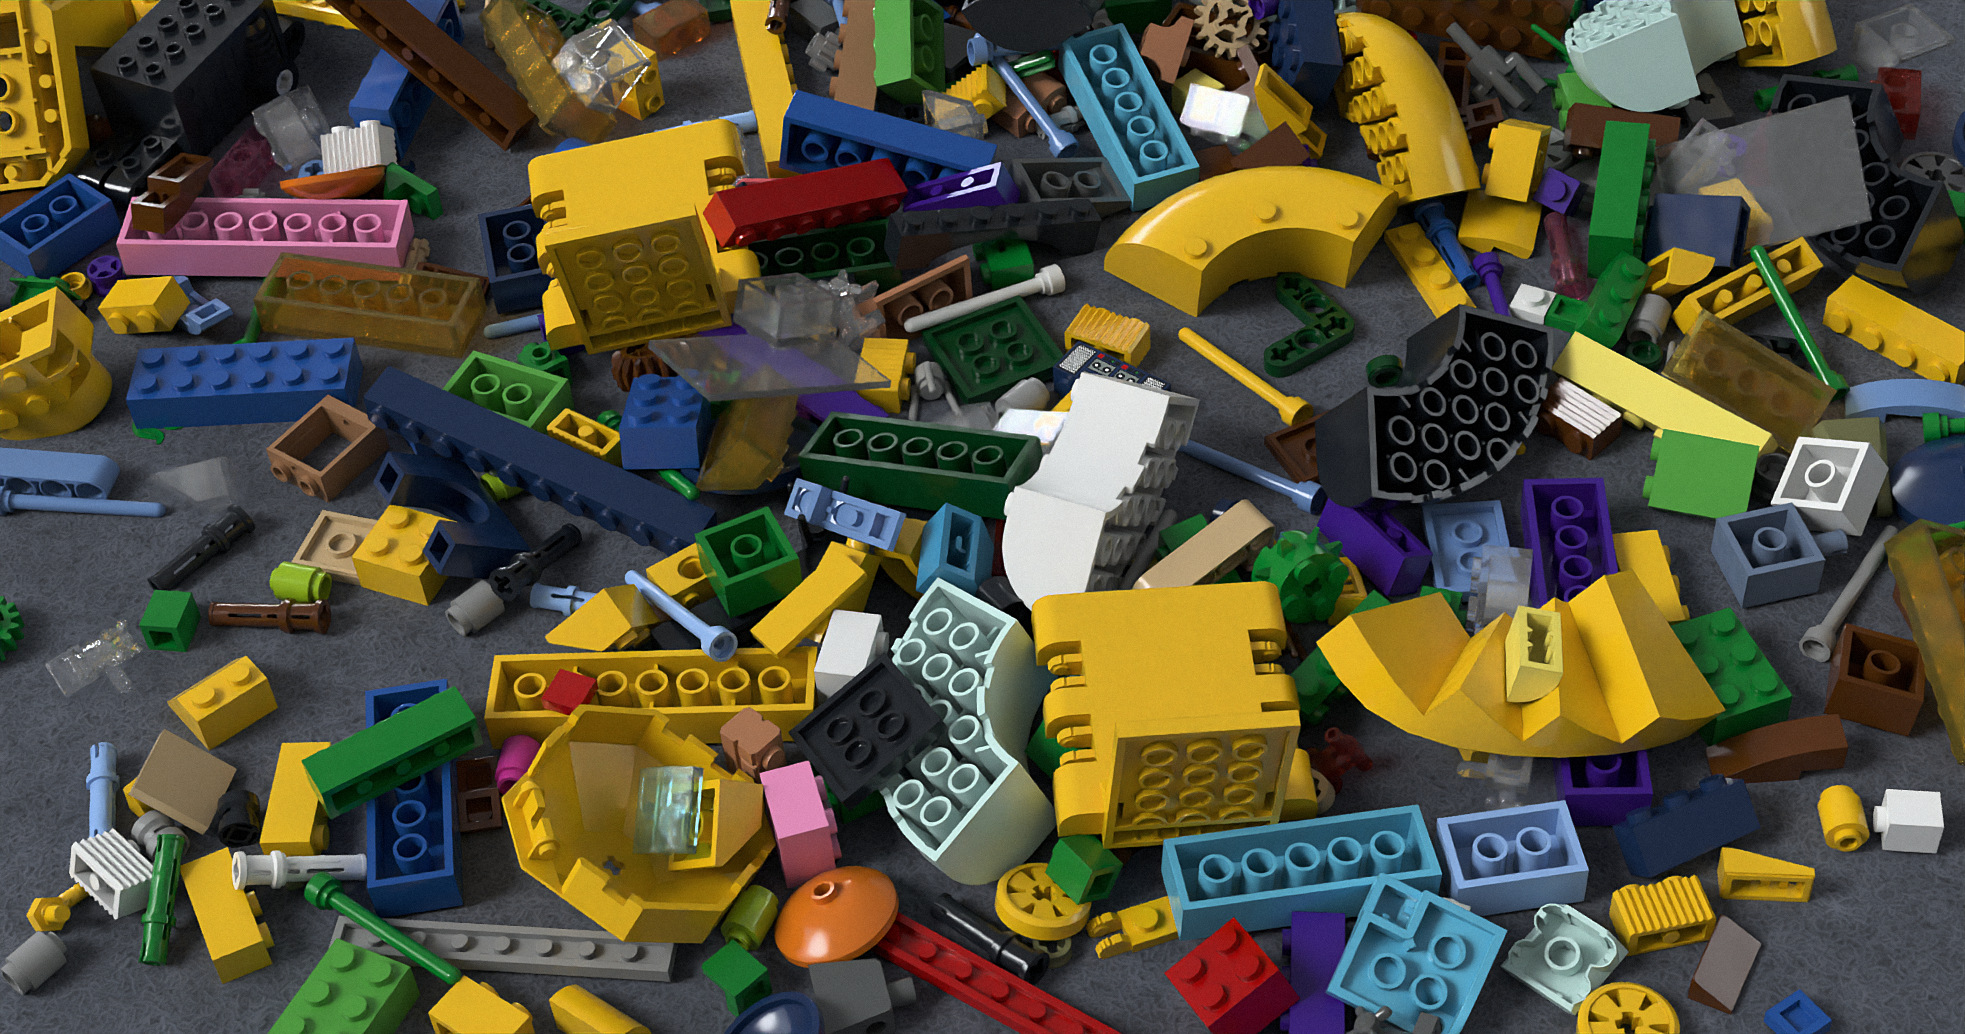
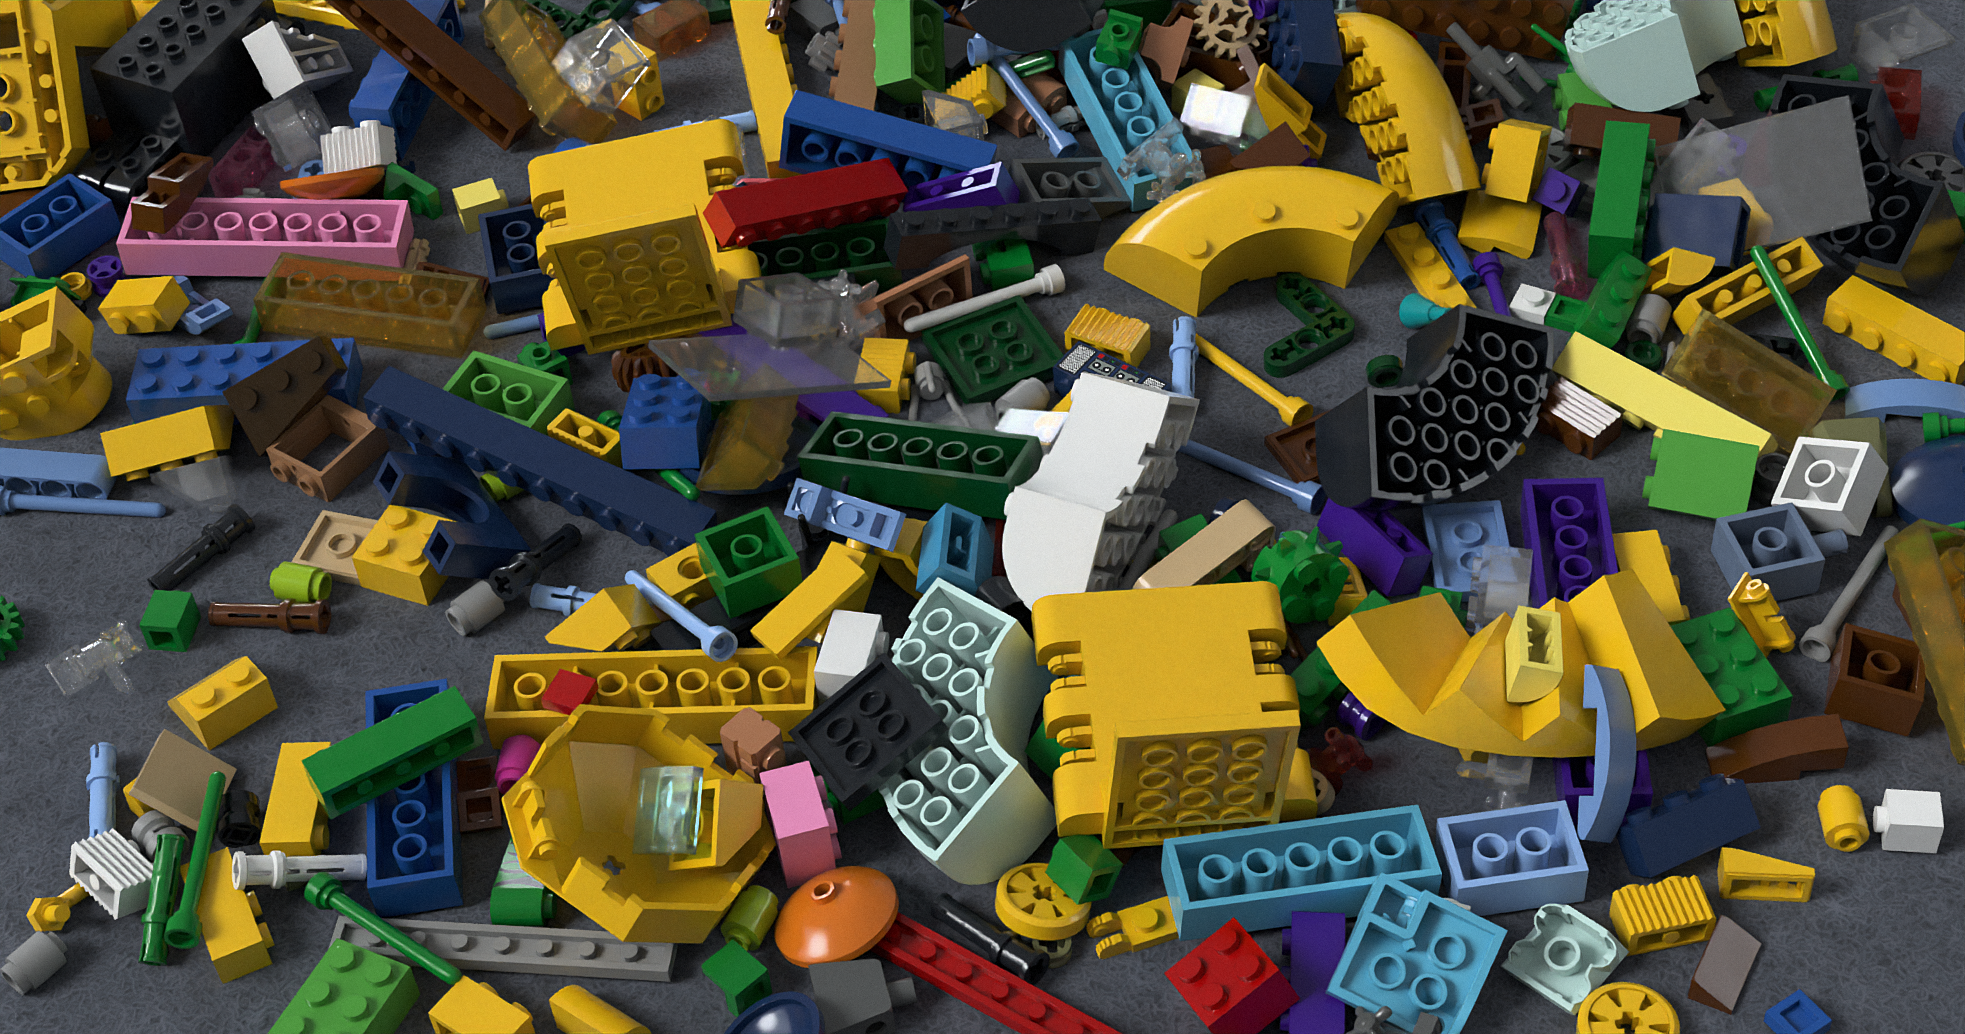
none -> yellow slope [100,405,235,482]
none -> green piece [164,771,226,949]
none -> dark brown wedge [222,336,348,457]
none -> white wedge [242,21,353,99]
none -> light yellow brick [452,178,509,234]
none -> green door [490,835,557,927]
none -> green brick [1095,9,1143,70]
none -> clear piece [1117,117,1206,203]
none -> light blue pin [1169,316,1199,398]
none -> dark purple wheel [1336,692,1386,740]
none -> teal cone [1399,293,1452,329]
none -> medium blue slope [1577,665,1636,843]
none -> yellow hinge [1728,572,1796,658]

